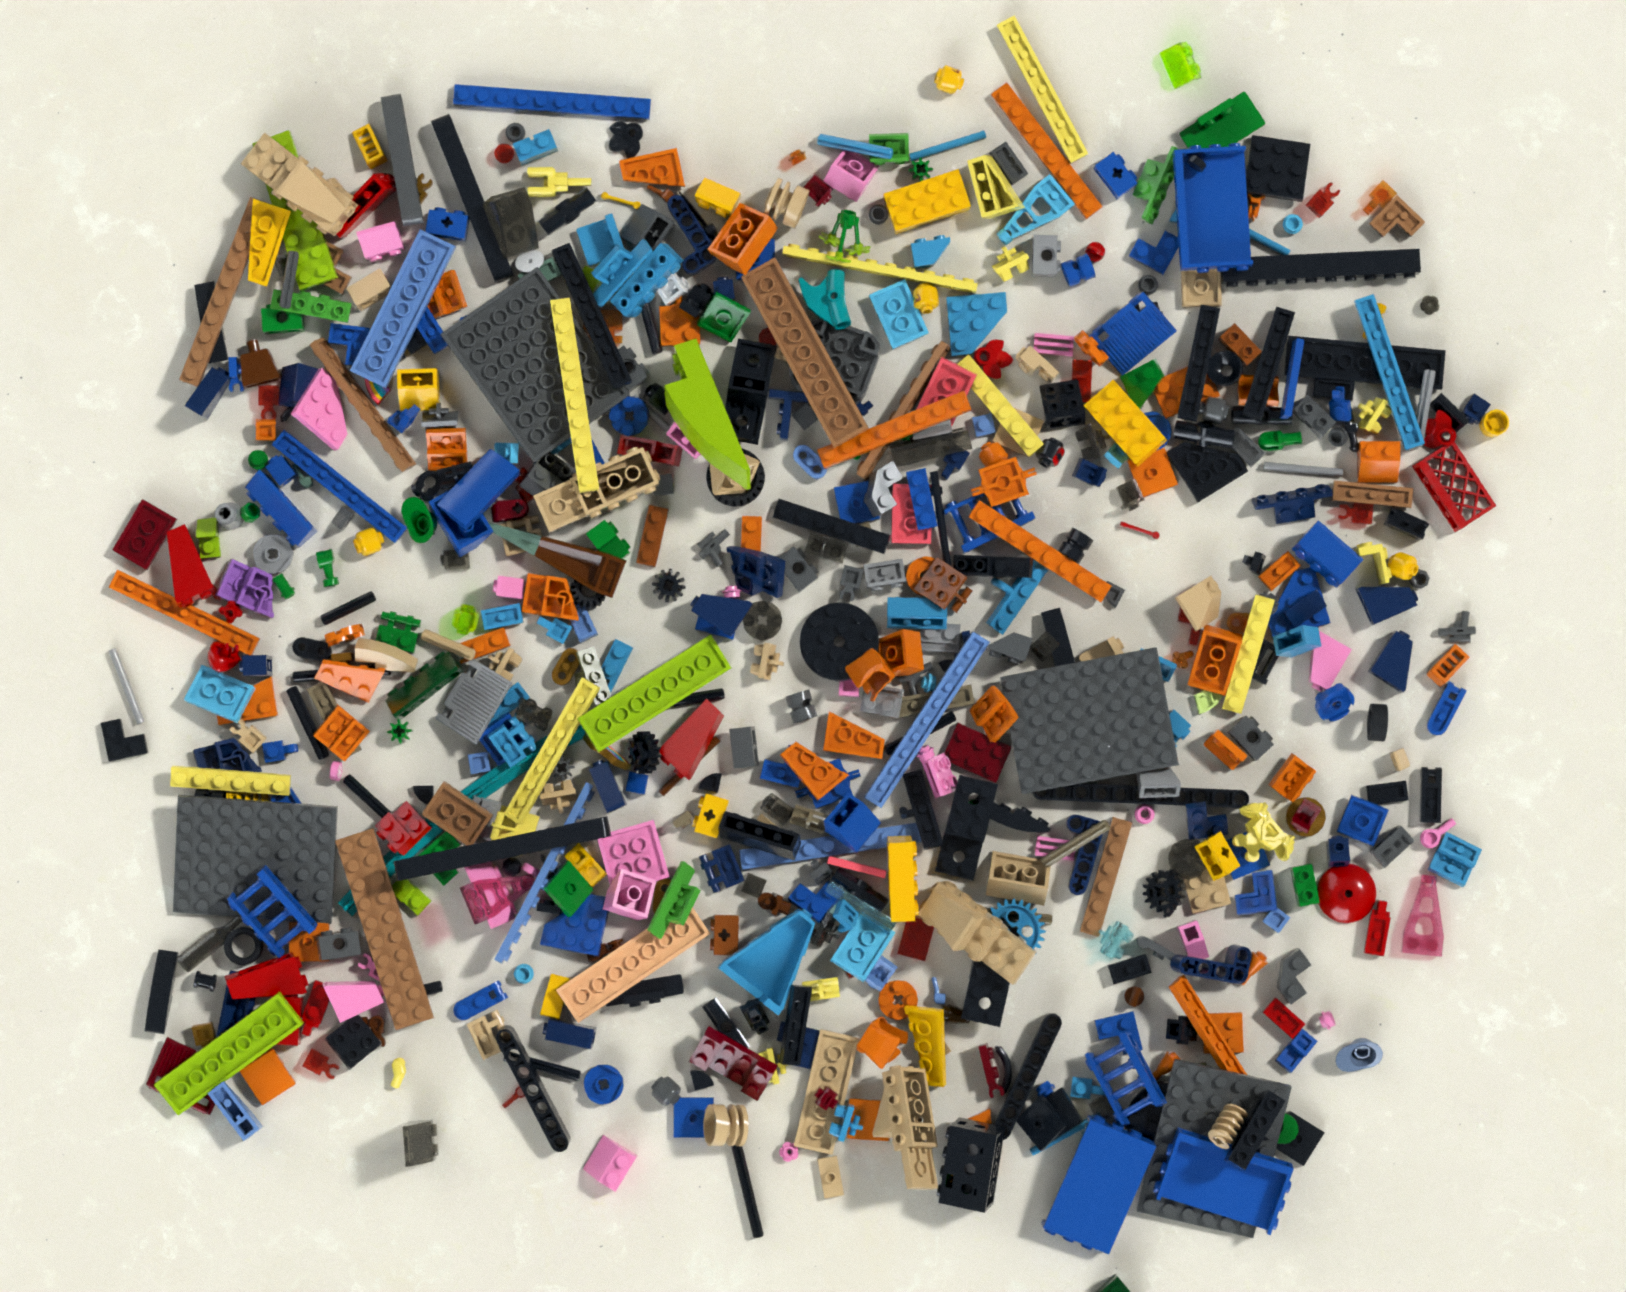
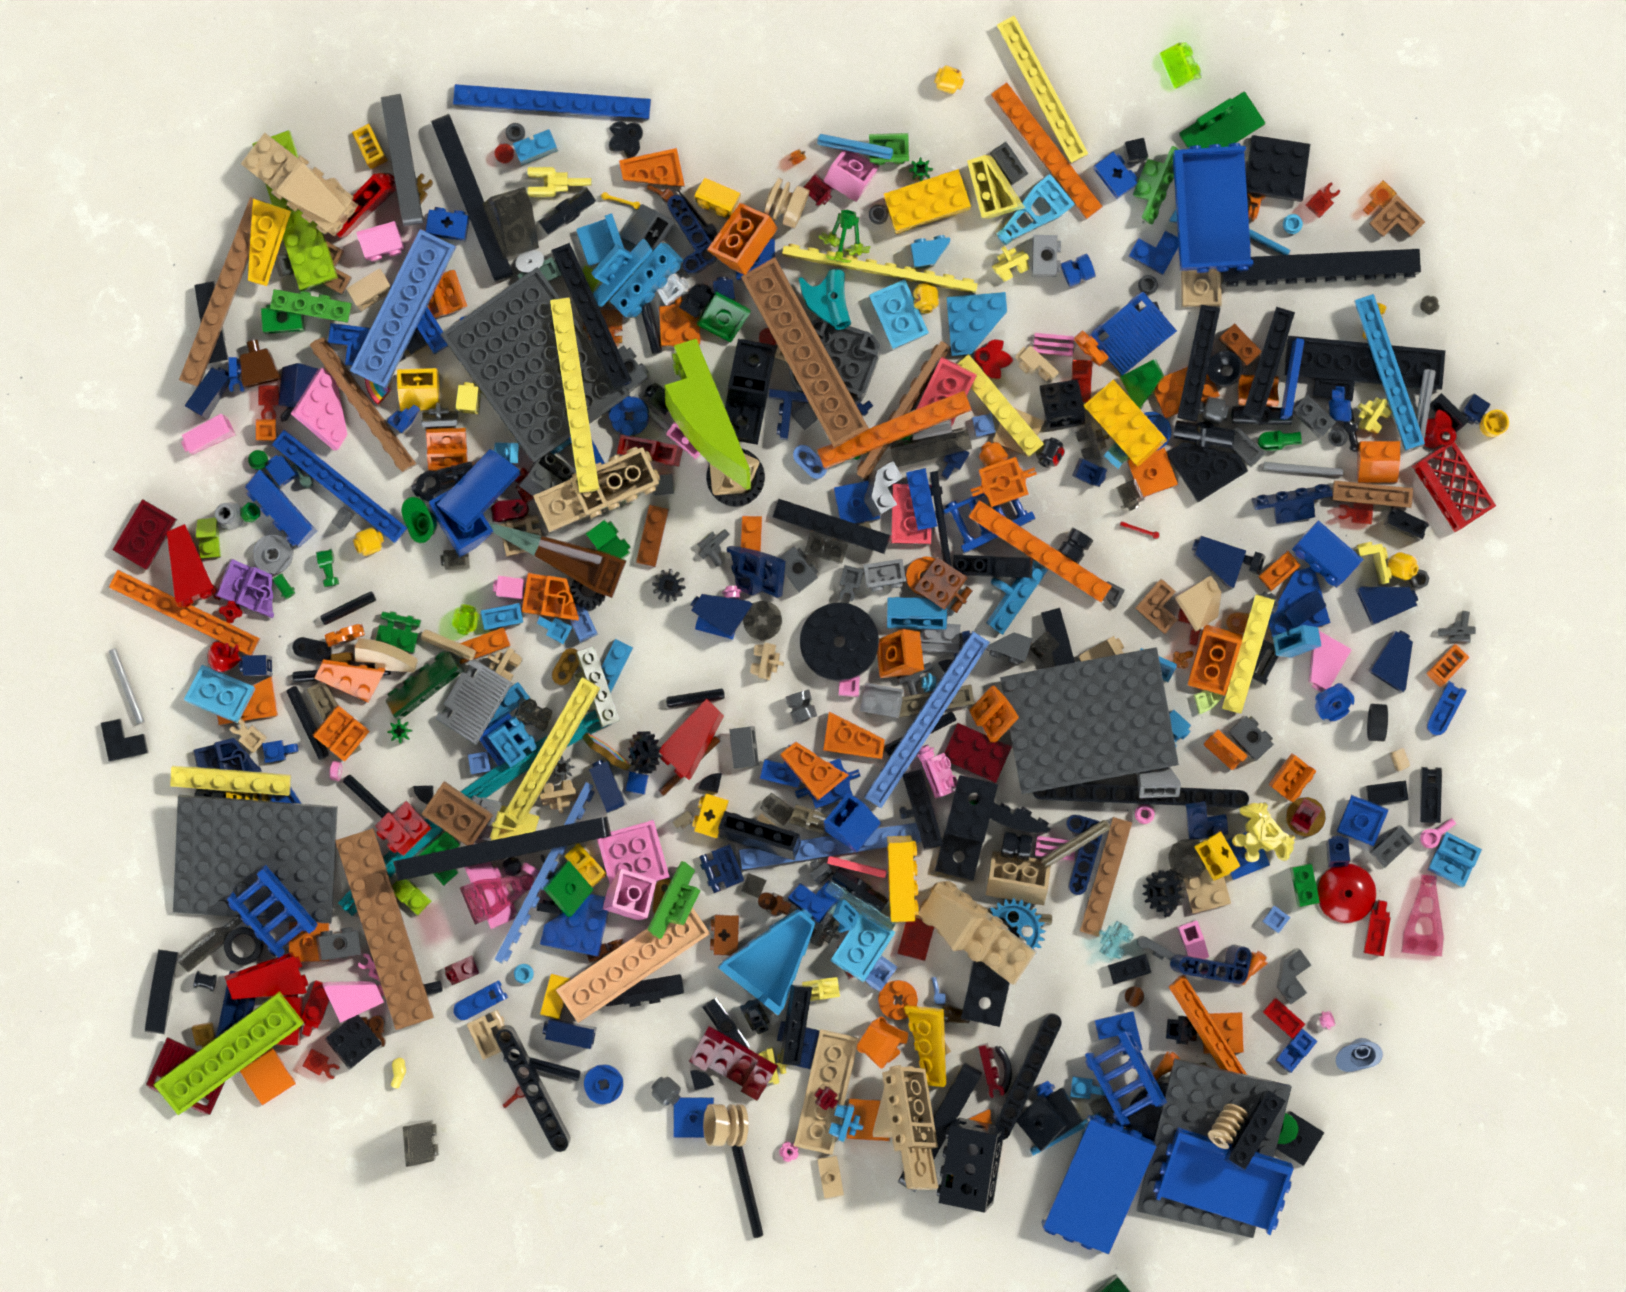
medium blue slope [208,1081,263,1141] -> none
dark grey axle [279,251,299,309] -> none
lime plate [577,635,731,752] -> none
bright pink slope [583,1135,637,1192] -> none
orange piece [845,648,895,702] -> none
dark azure bar [909,130,986,161] -> none
red tile [1085,242,1105,262] -> none
black tile [1186,154,1206,172] -> none
blue plate [1235,870,1278,916] -> none
none -> bright pink slope [181,414,236,455]
none -> dark red bracket [445,955,480,985]
none -> light yellow piece [456,382,482,415]
none -> black beam [898,1063,982,1192]
none -> black wheel [1001,832,1033,861]
none -> black brick [1123,138,1148,165]
none -> medium nougat plate [1135,579,1178,635]
none -> dark blue slope [1192,536,1246,589]

